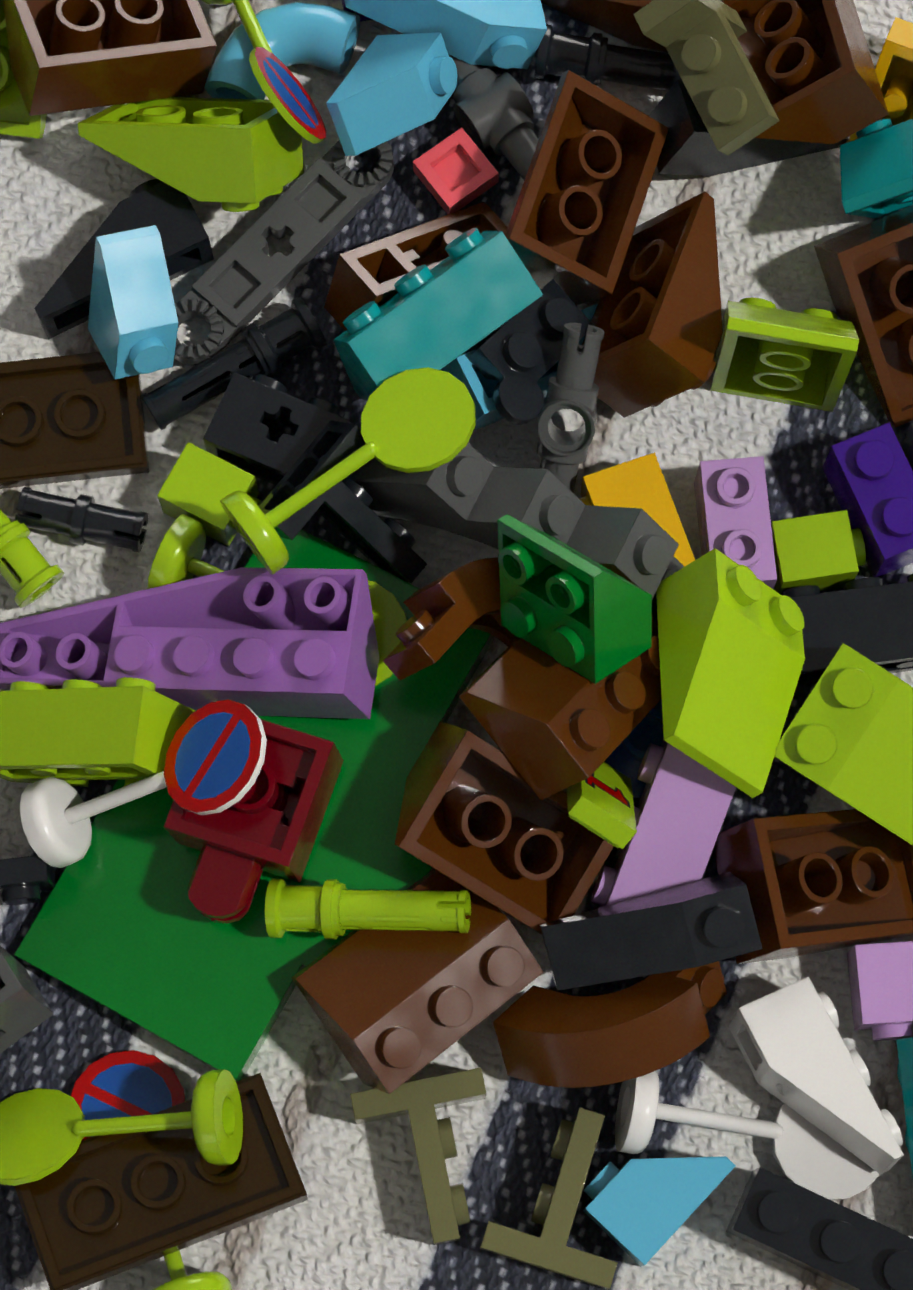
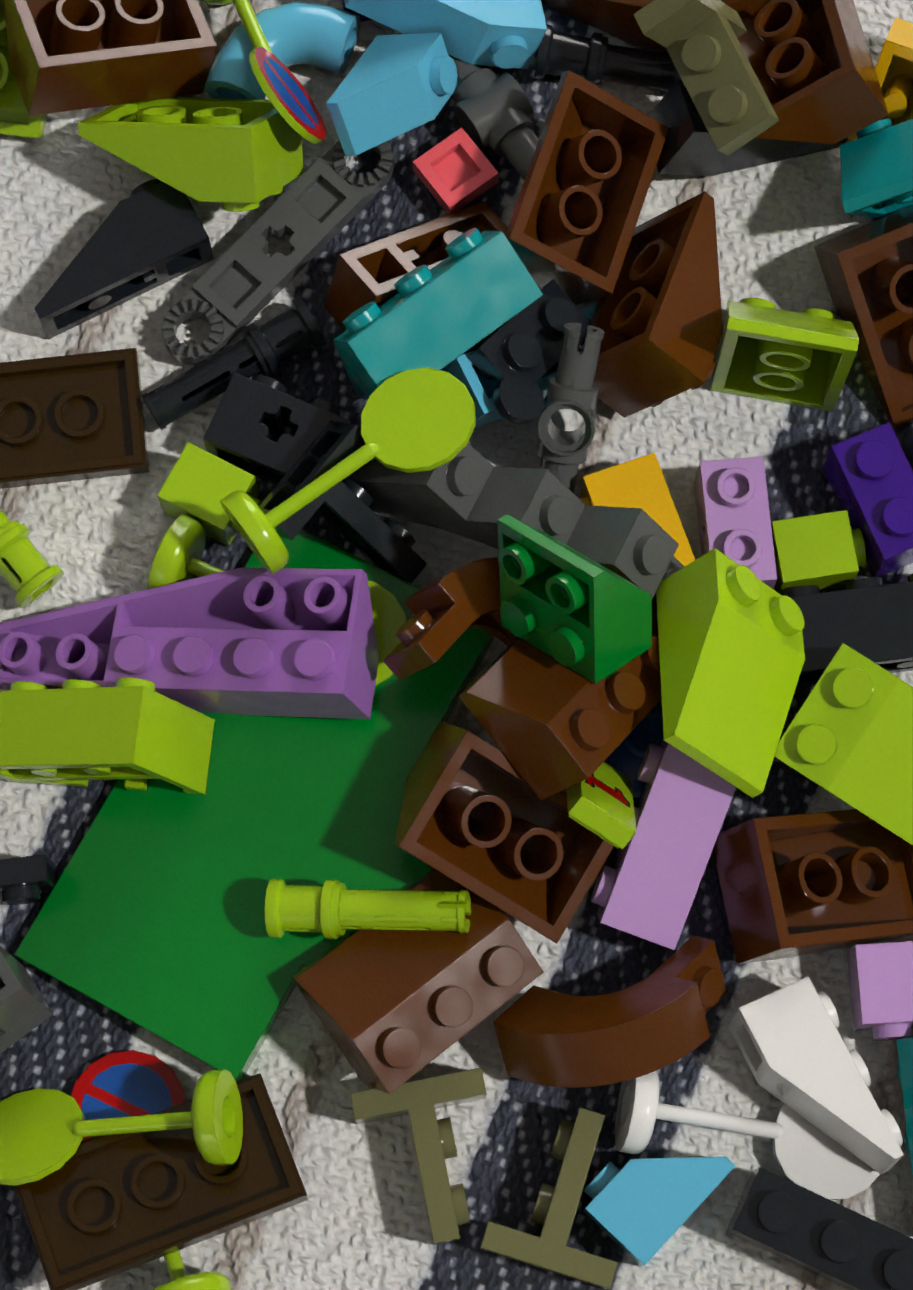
black pin [15,487,148,553] -> none
piece [20,699,267,868] -> none
medium azure slope [88,225,179,380] -> none
dark red brick [164,719,344,924] -> none
black slope [540,872,762,990] -> none

